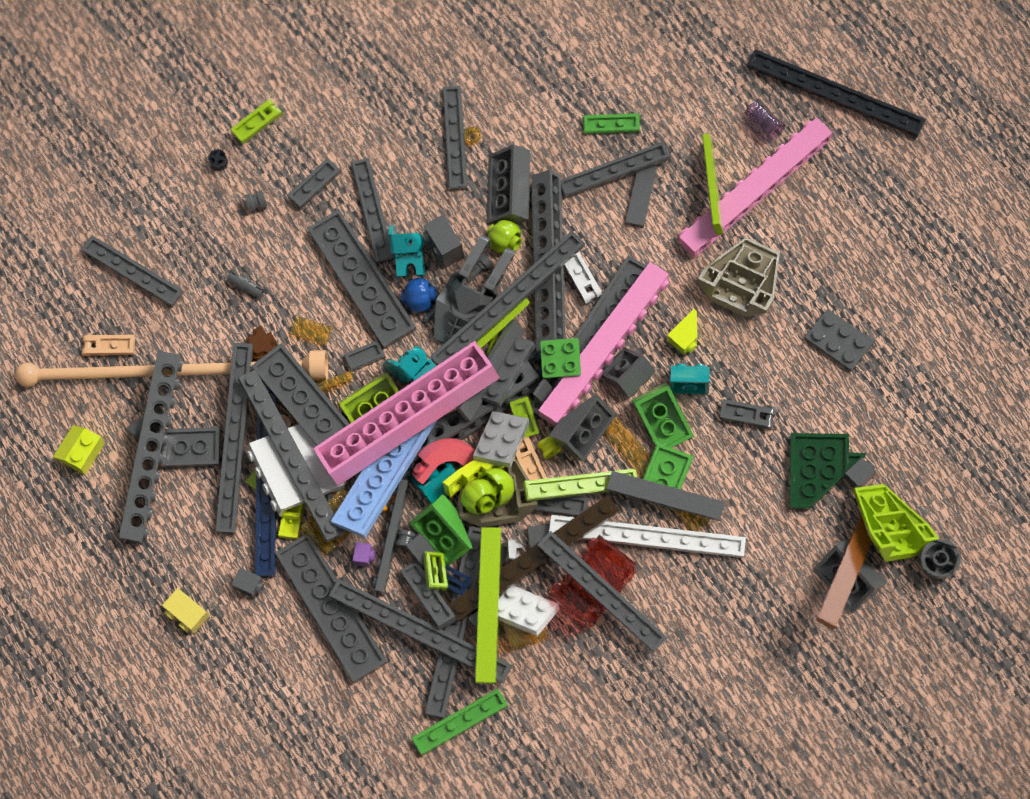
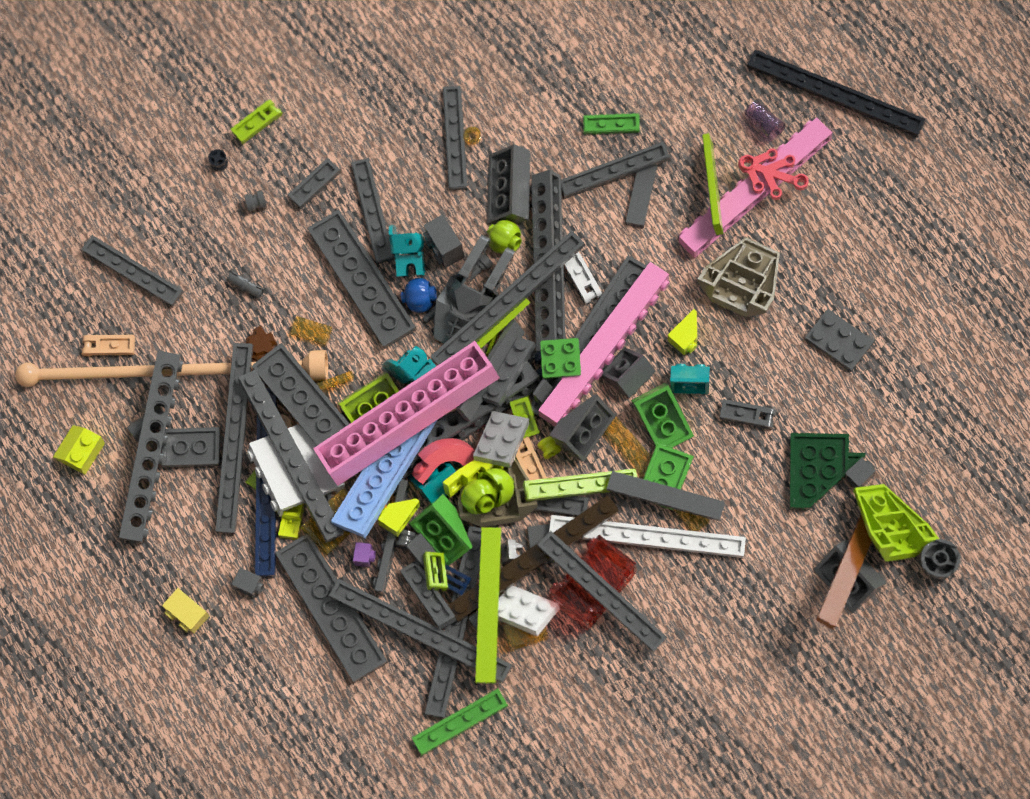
dark grey tile [343,340,386,372] -> none
none -> neon yellow slope [378,499,420,537]
none -> coral plant [738,148,809,200]

